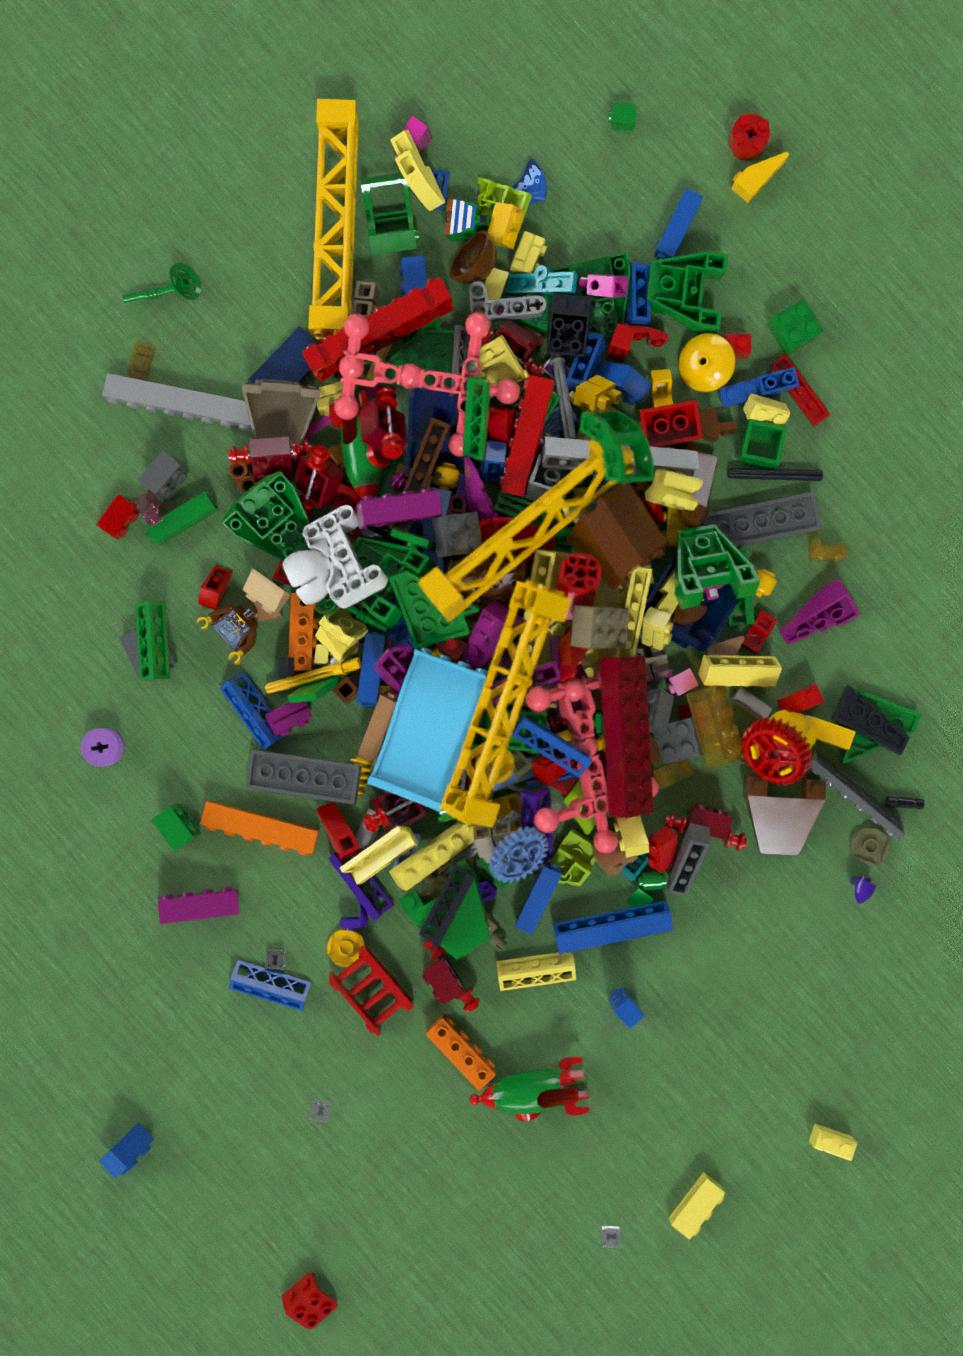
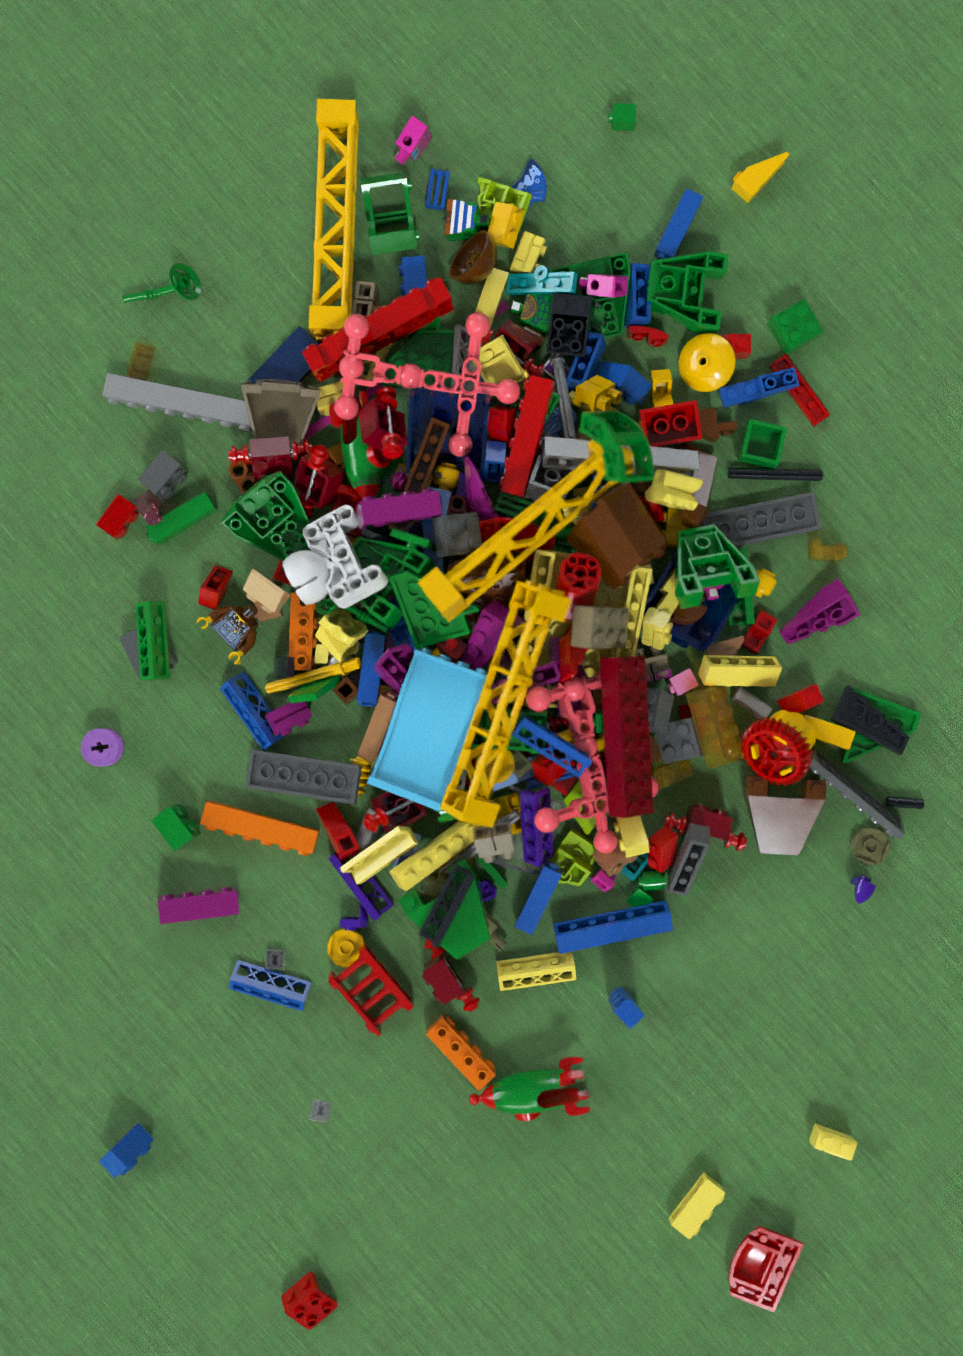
light yellow slope [390,130,446,211] -> none
green fence [463,374,491,461] -> none
light grey beam [469,281,546,322] -> none
medium blue gear [488,826,549,883] -> none
clear tile [601,1226,621,1249] -> none
red slope [606,323,636,363] -> none
red brick [728,114,770,161] -> none
light yellow brick [743,393,790,427] -> none
none -> dark pink tile [590,869,616,892]
none -> slope [728,1226,804,1312]

